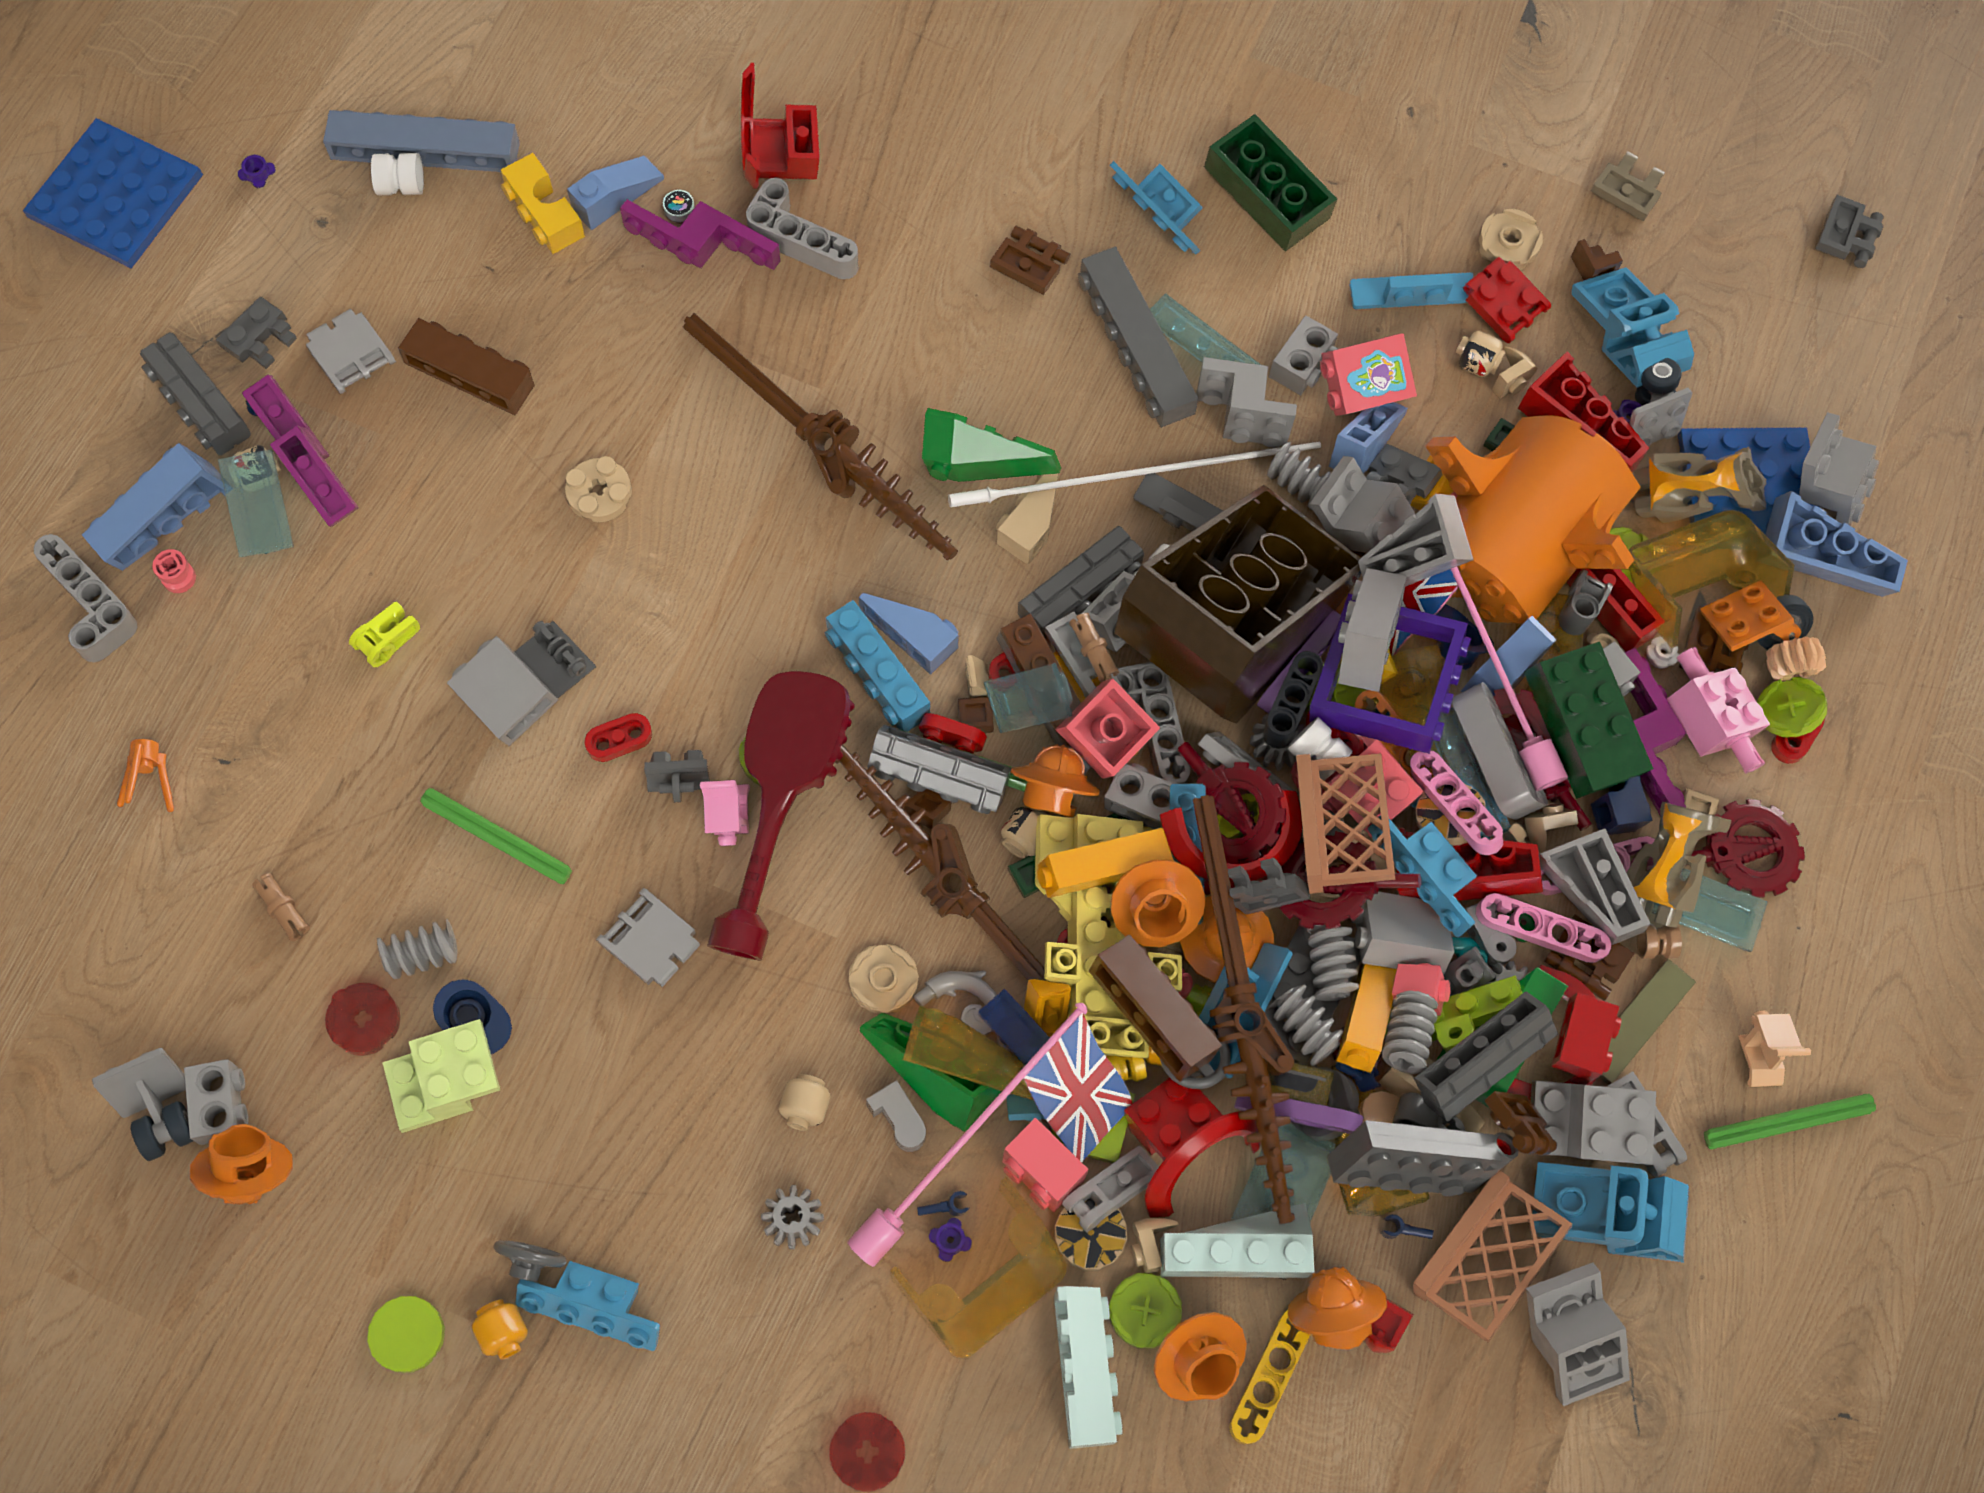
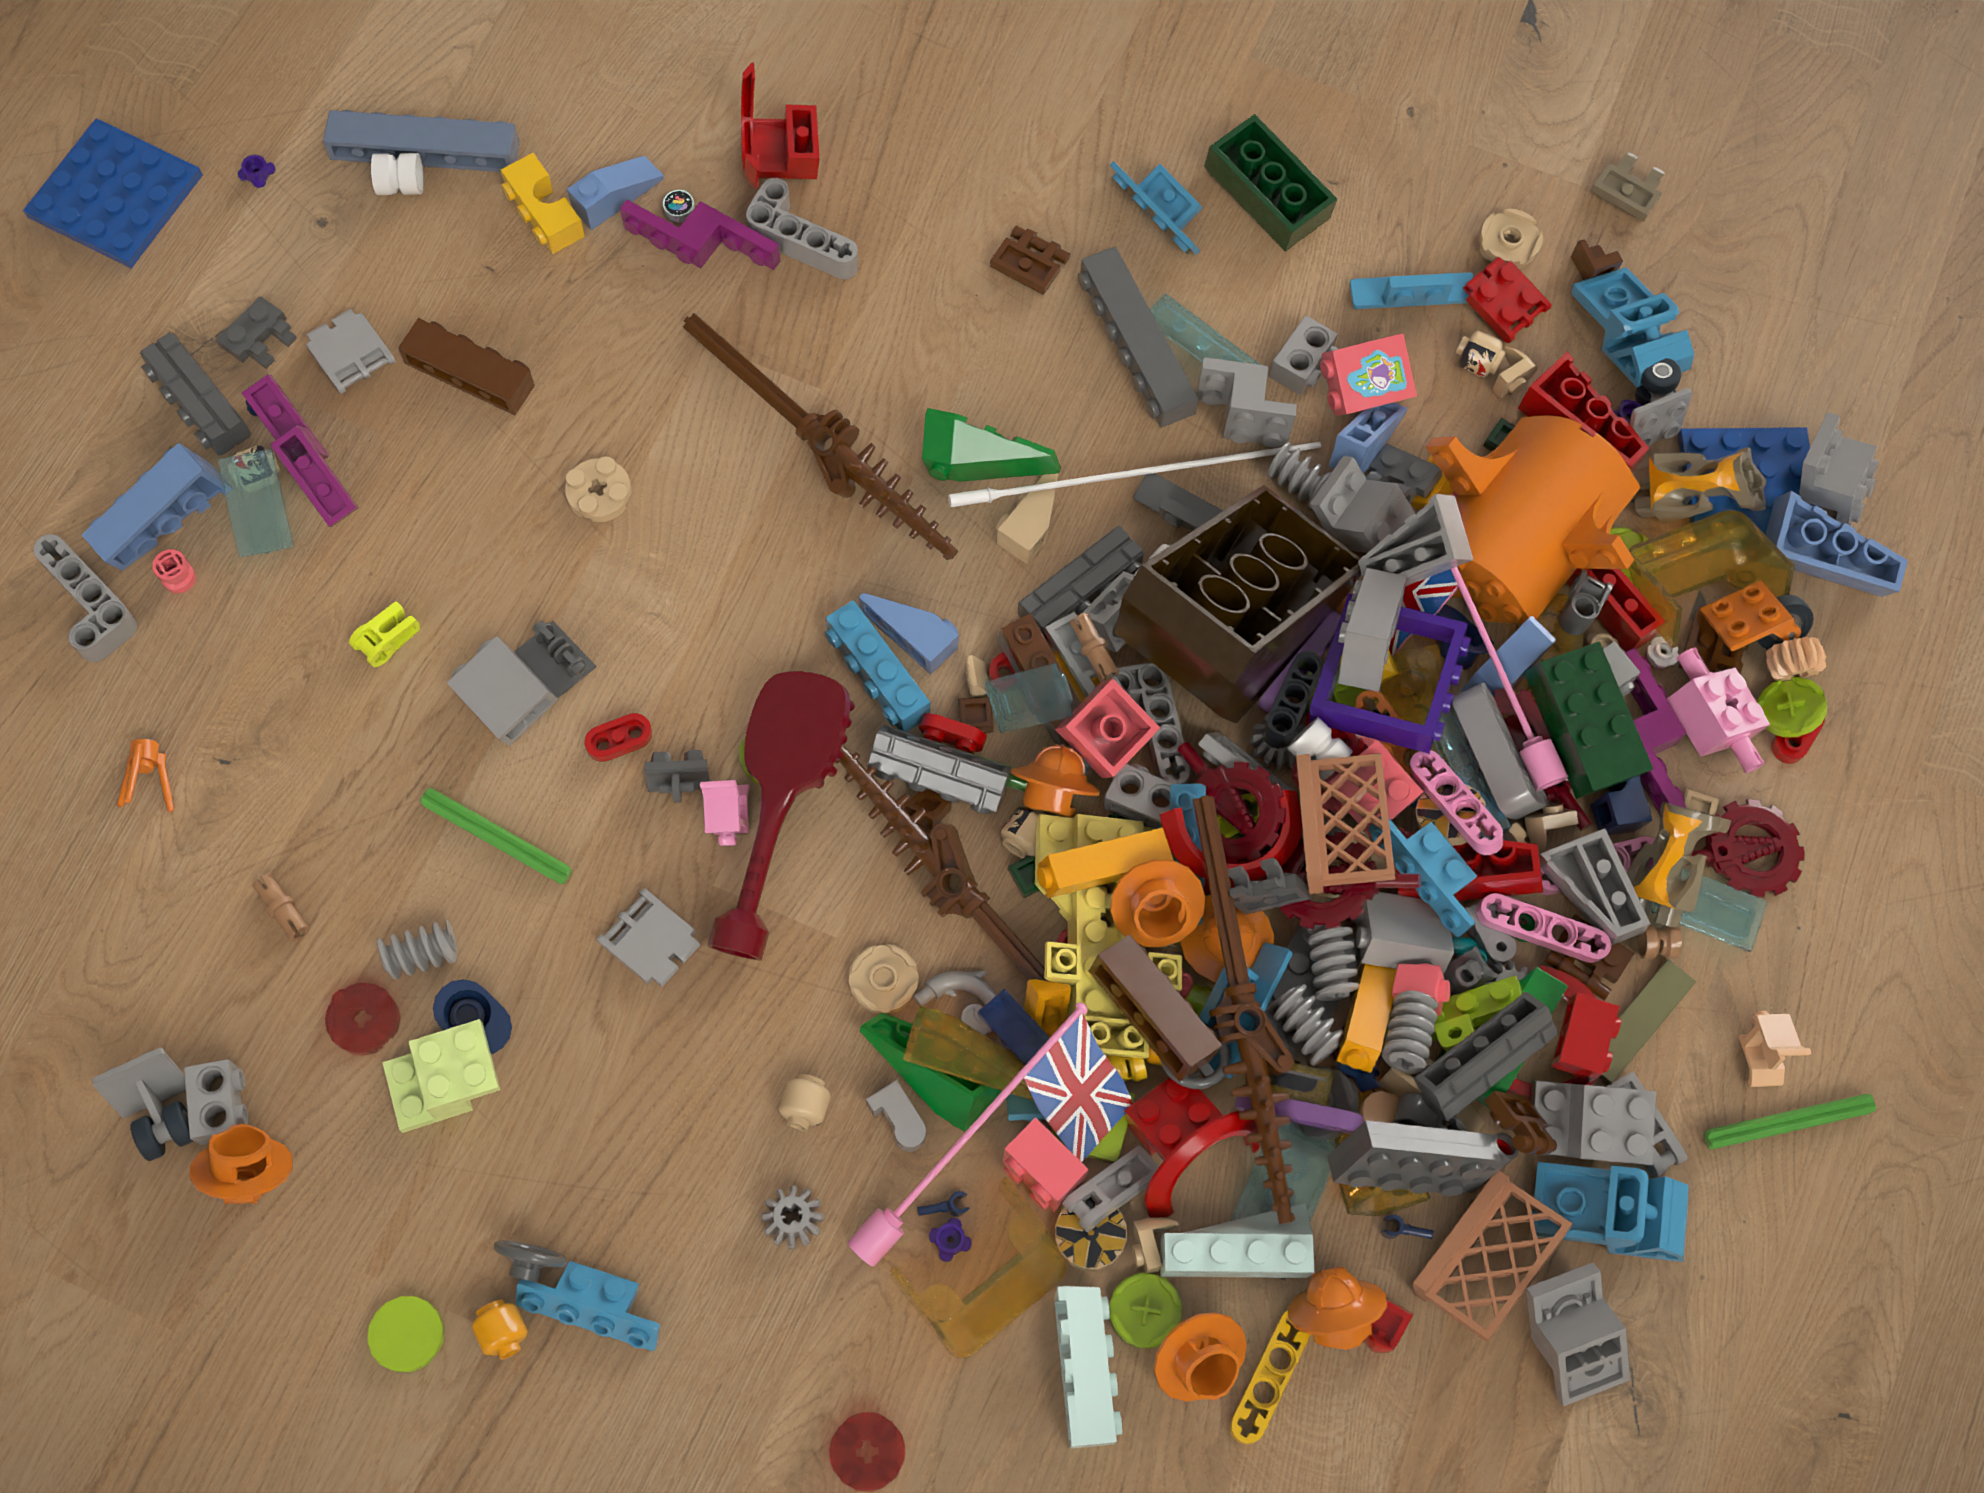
dark grey plate [1815,195,1884,268] -> none

